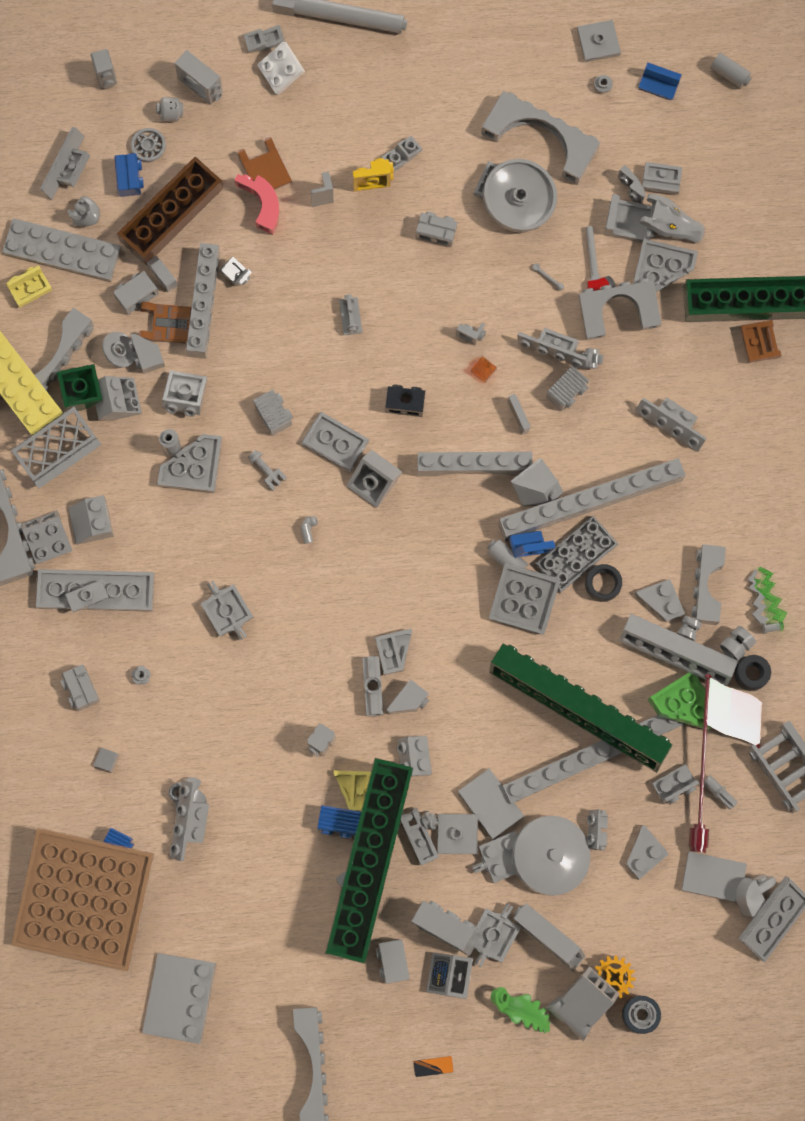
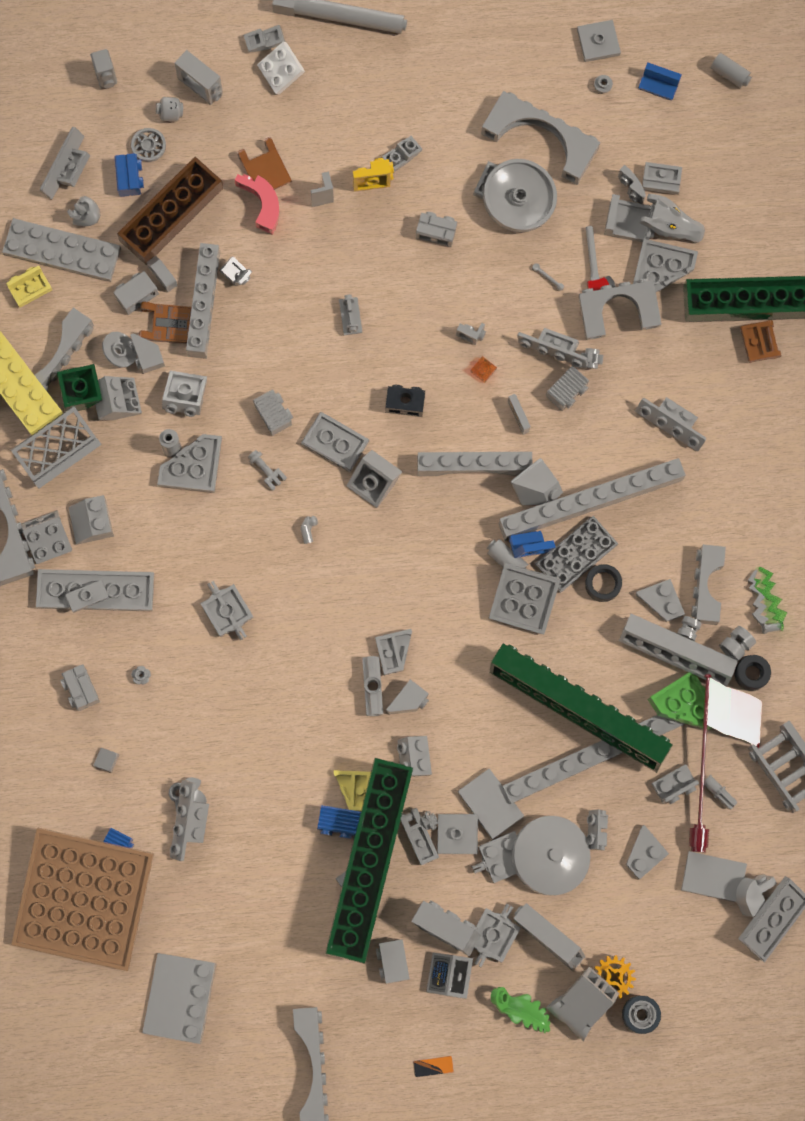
light grey brick [307,724,336,757] -> none

